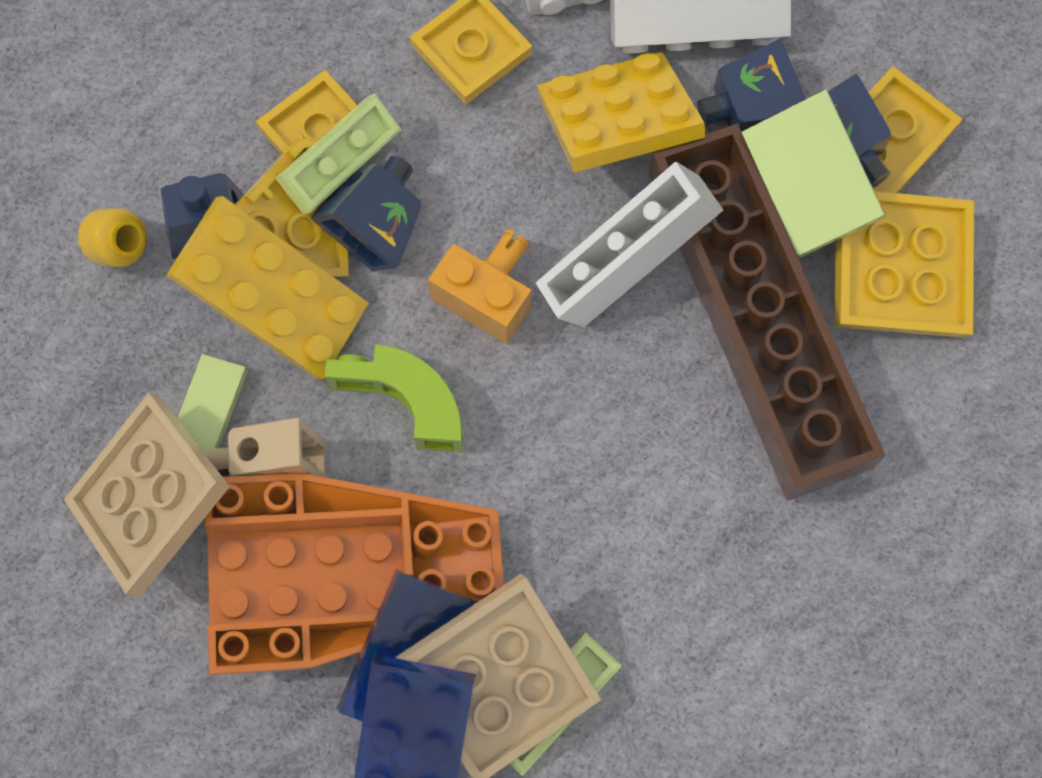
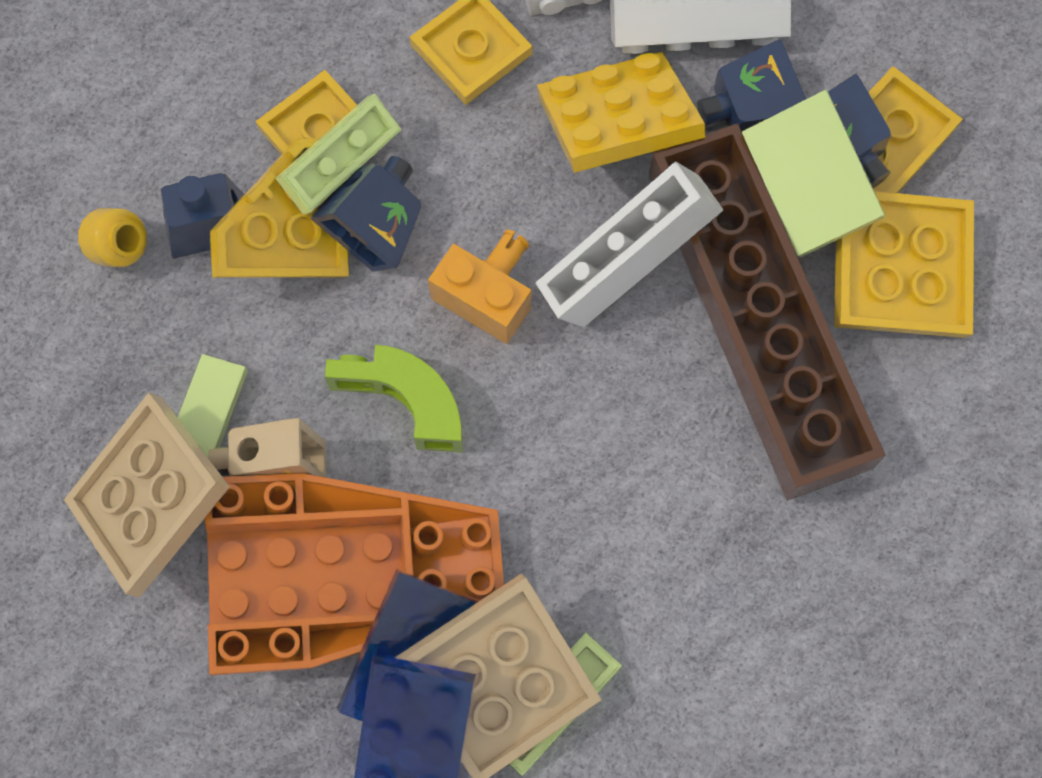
yellow plate [166,196,369,380] -> none

